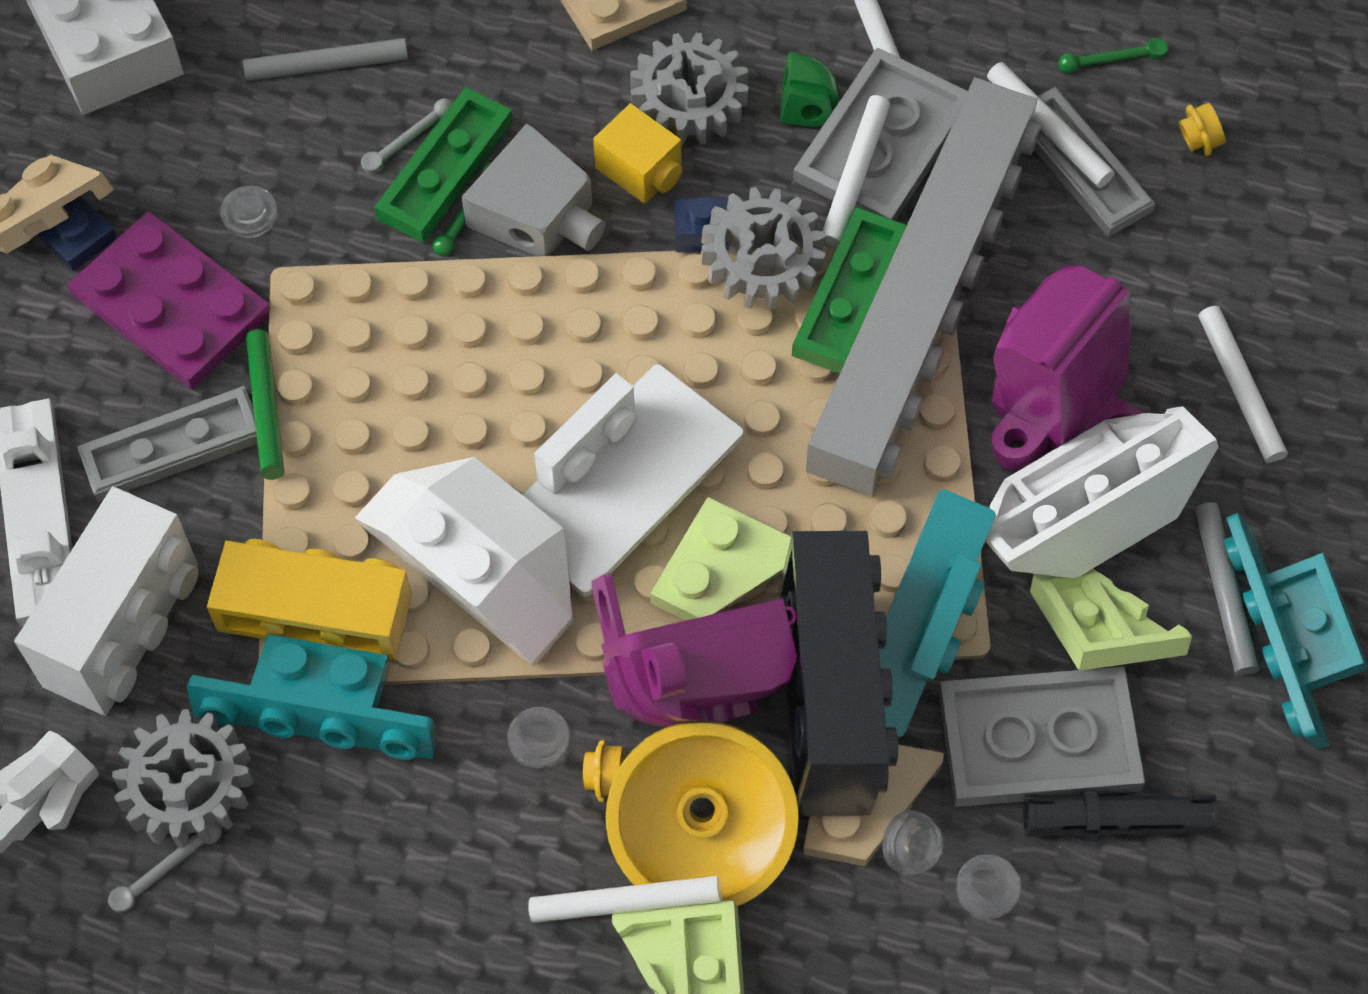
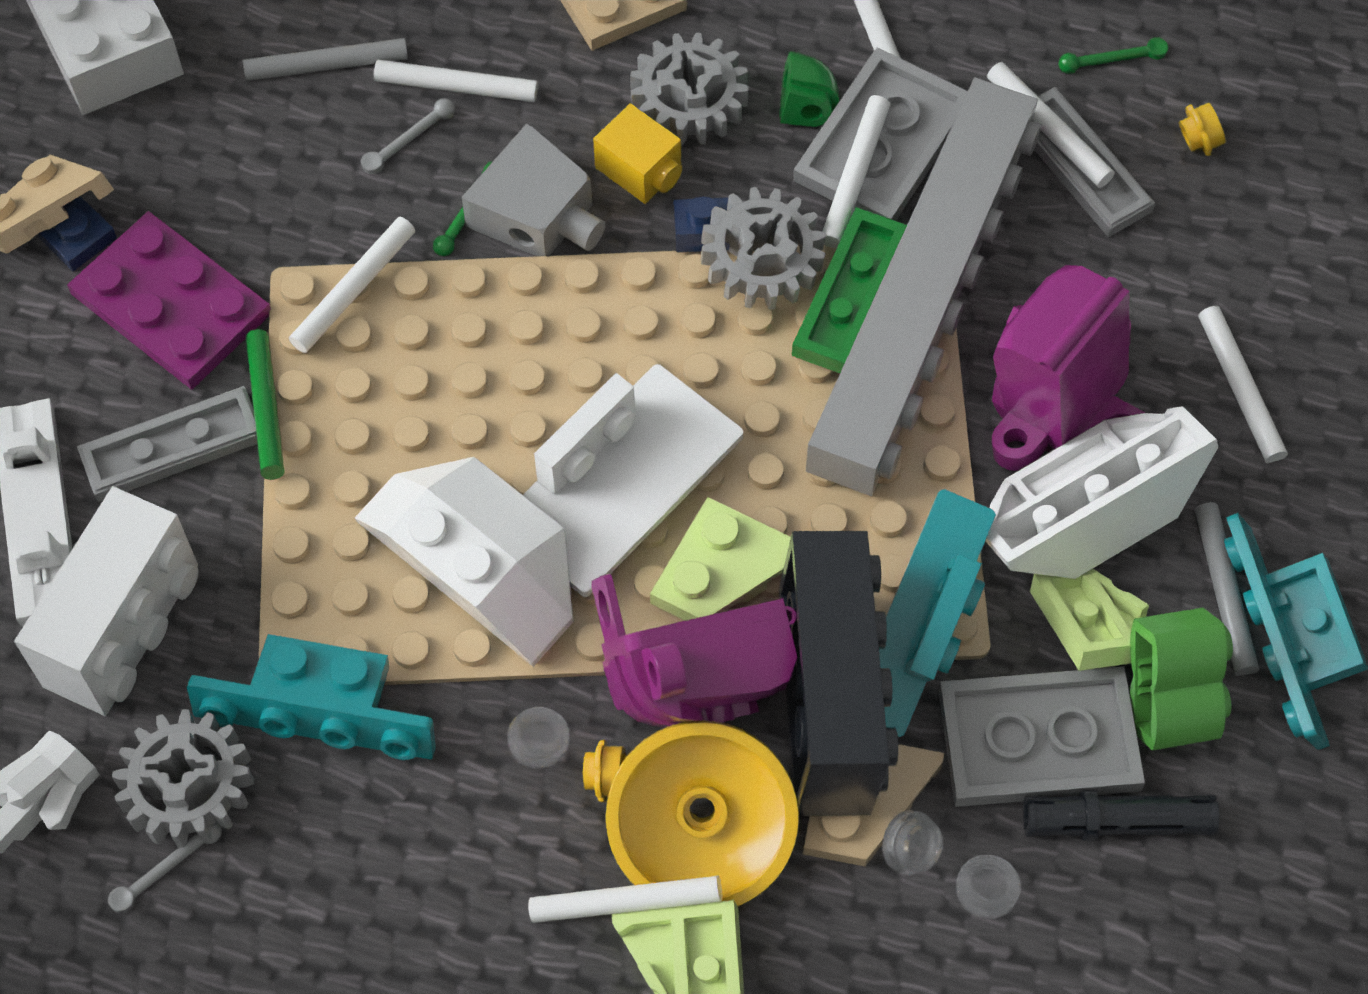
yellow brick [207,539,412,661] -> none
clear plate [220,186,278,238] -> none
green plate [374,87,513,243] -> none
none -> white bar [289,217,415,353]
none -> white bar [374,60,538,103]
none -> bright green brick [1130,608,1233,751]

